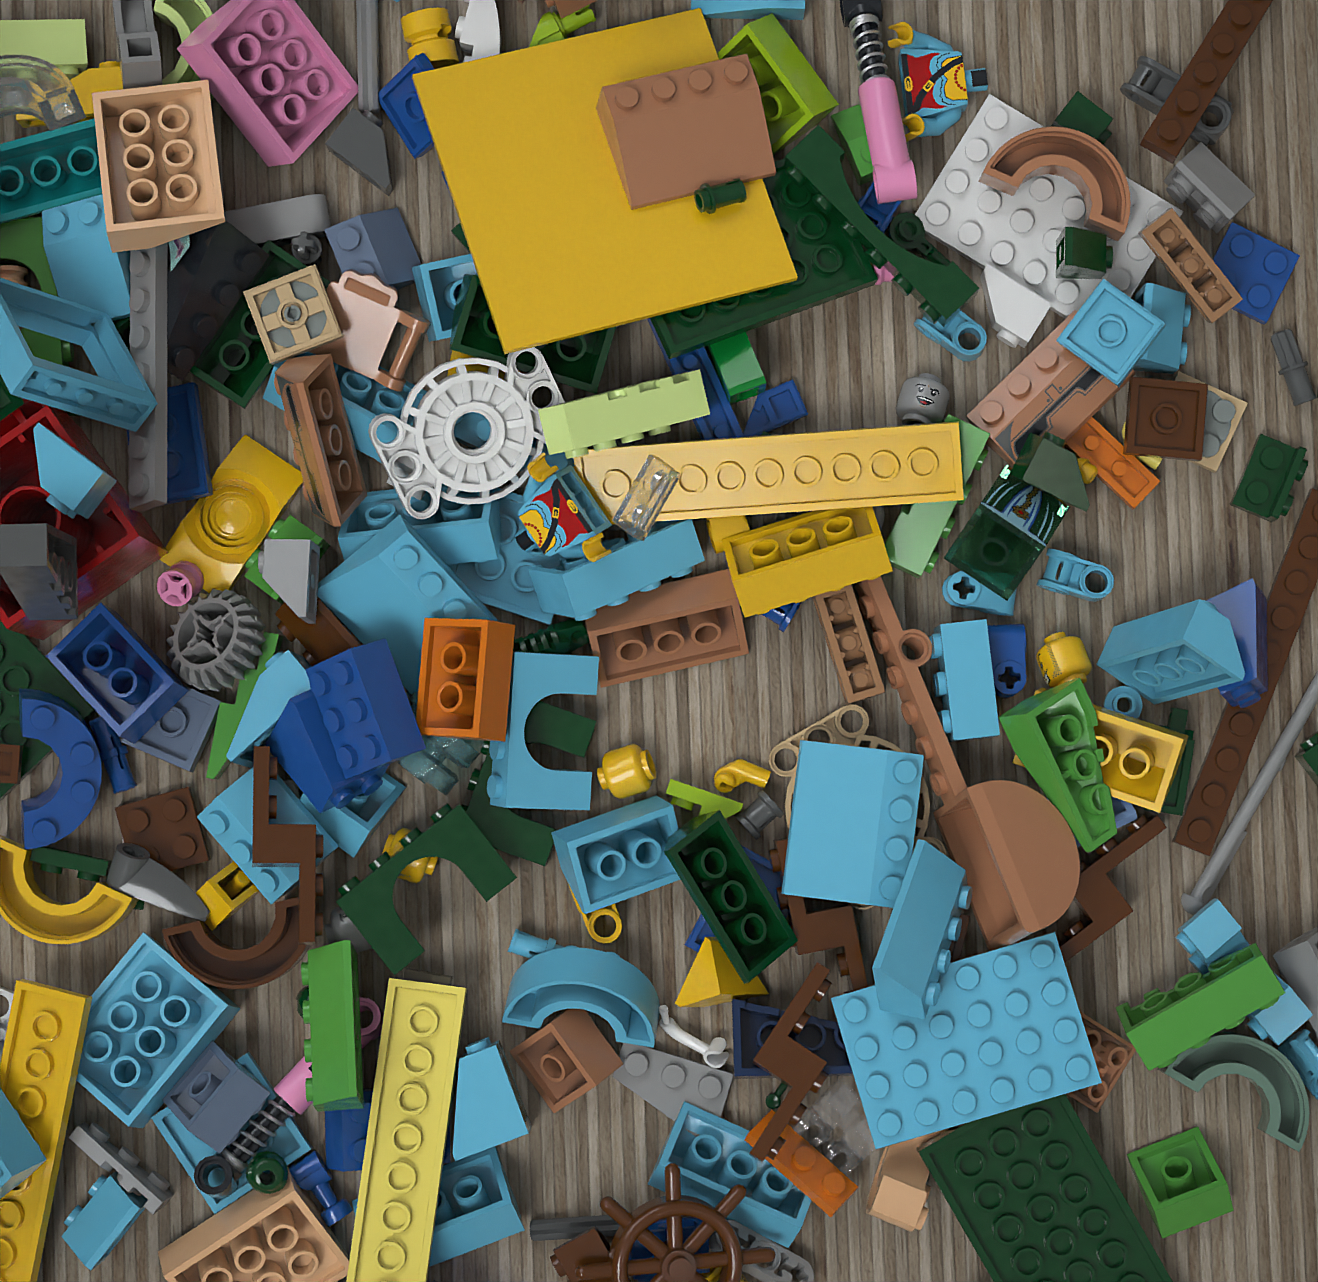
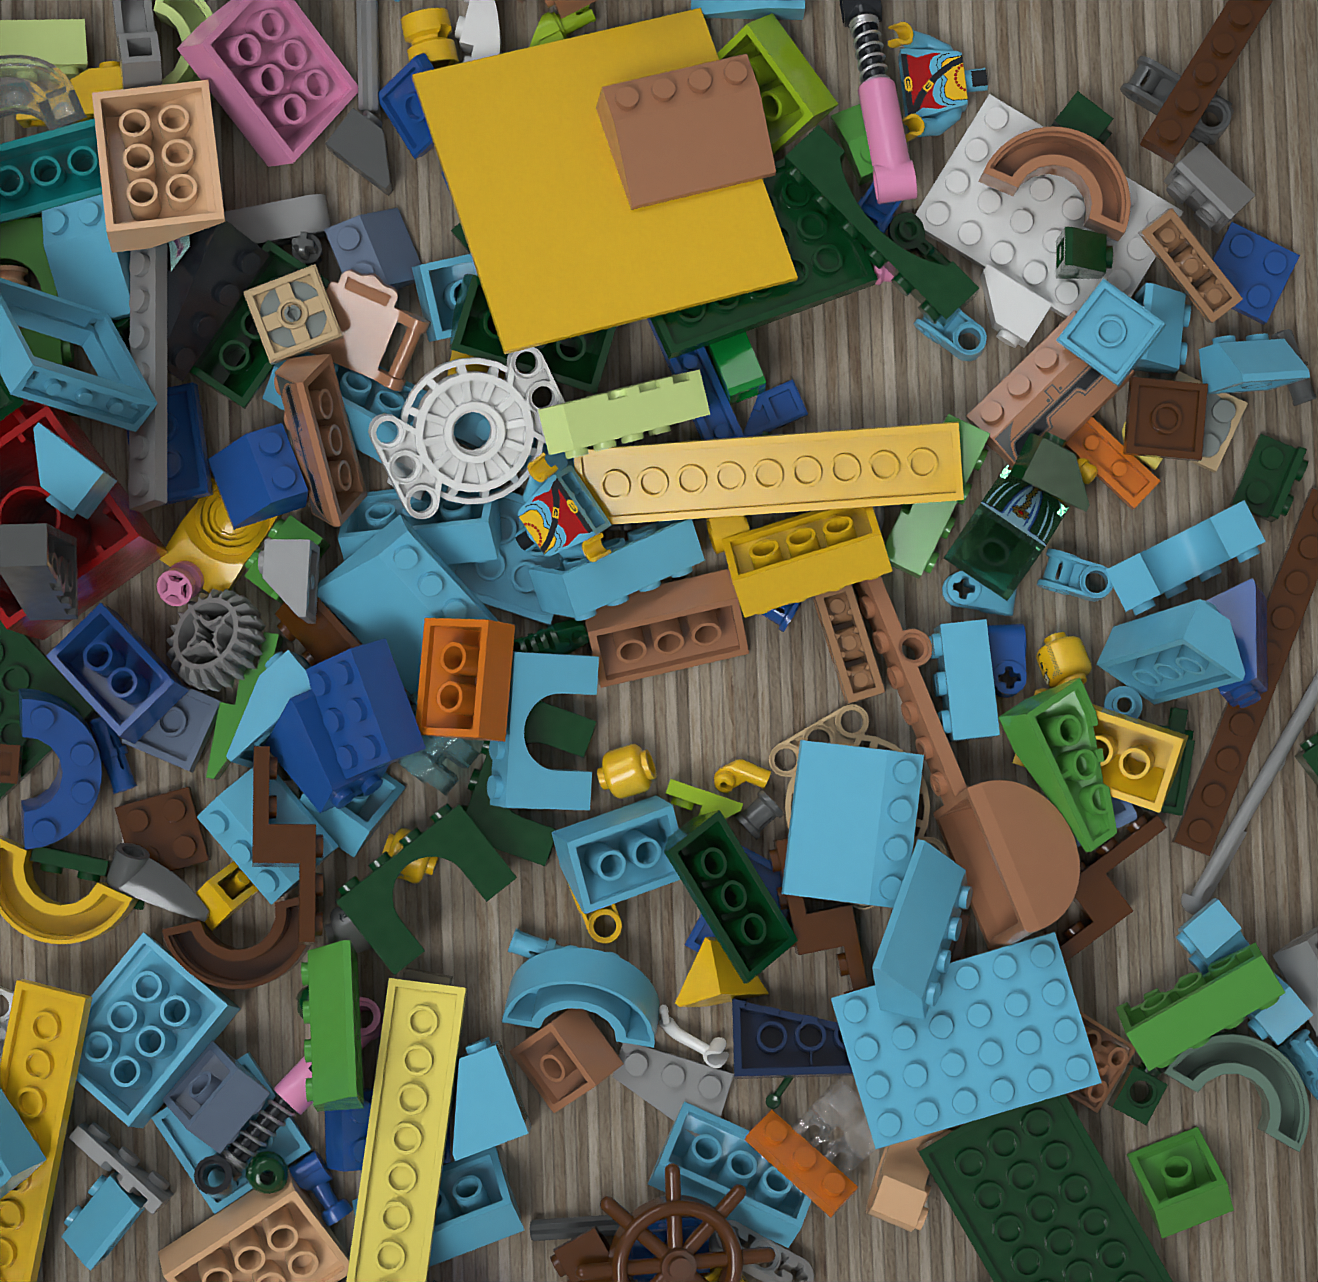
clear plate [612,454,681,541] -> none
dark green pin [694,178,746,214] -> none
reddish brown bracket [749,962,832,1163] -> none
light grey head [896,373,950,425] -> none
none -> blue slope [208,423,308,530]
none -> medium azure brick [1105,500,1266,616]
none -> dark green brick [1107,1062,1168,1126]
none -> medium azure slope [1198,333,1310,394]

